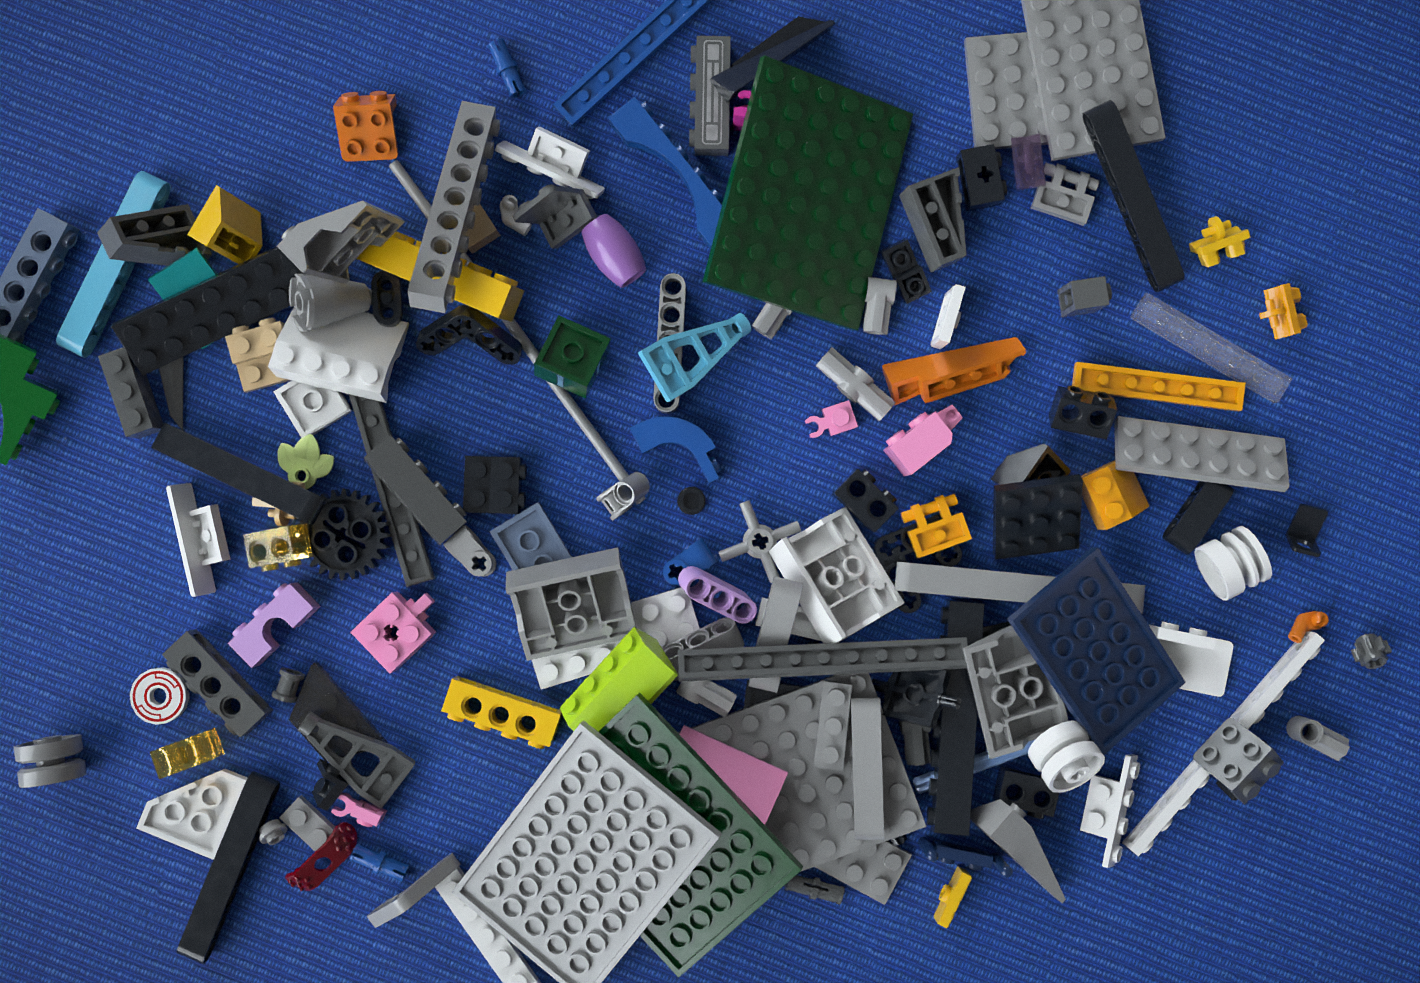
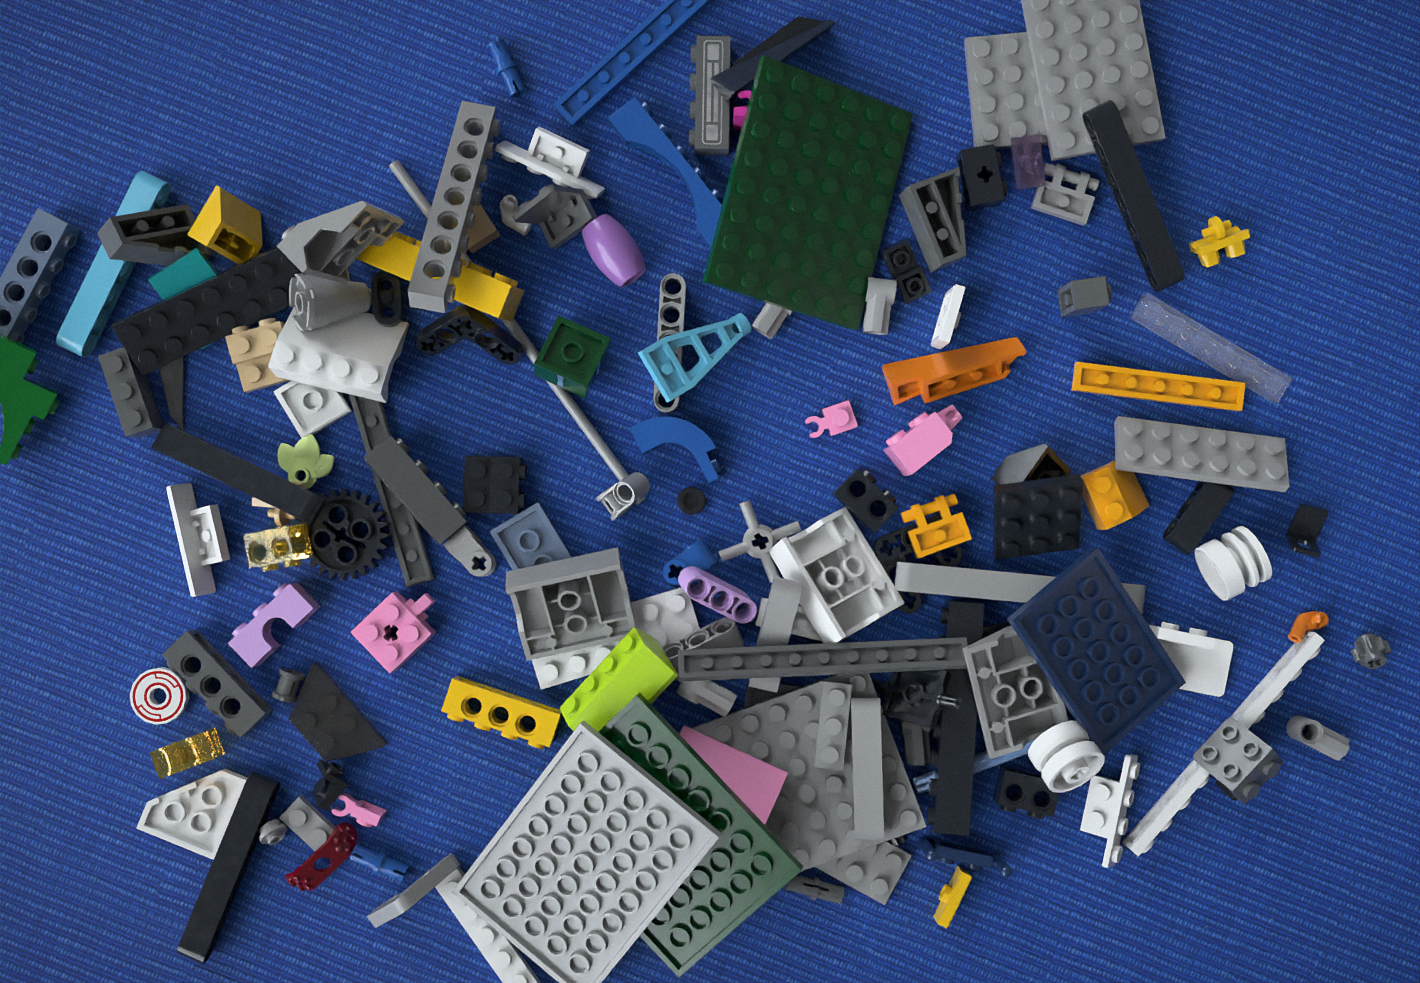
light grey wheel [13,734,87,788] -> none
dark grey plate [297,711,416,809] -> none
orange bracket [333,91,398,162] -> none
light grey piece [816,347,895,421] -> none
light grey wedge [970,799,1066,903] -> none
black brick [1048,386,1117,440] -> none
light orange hips [1259,283,1308,339] -> none

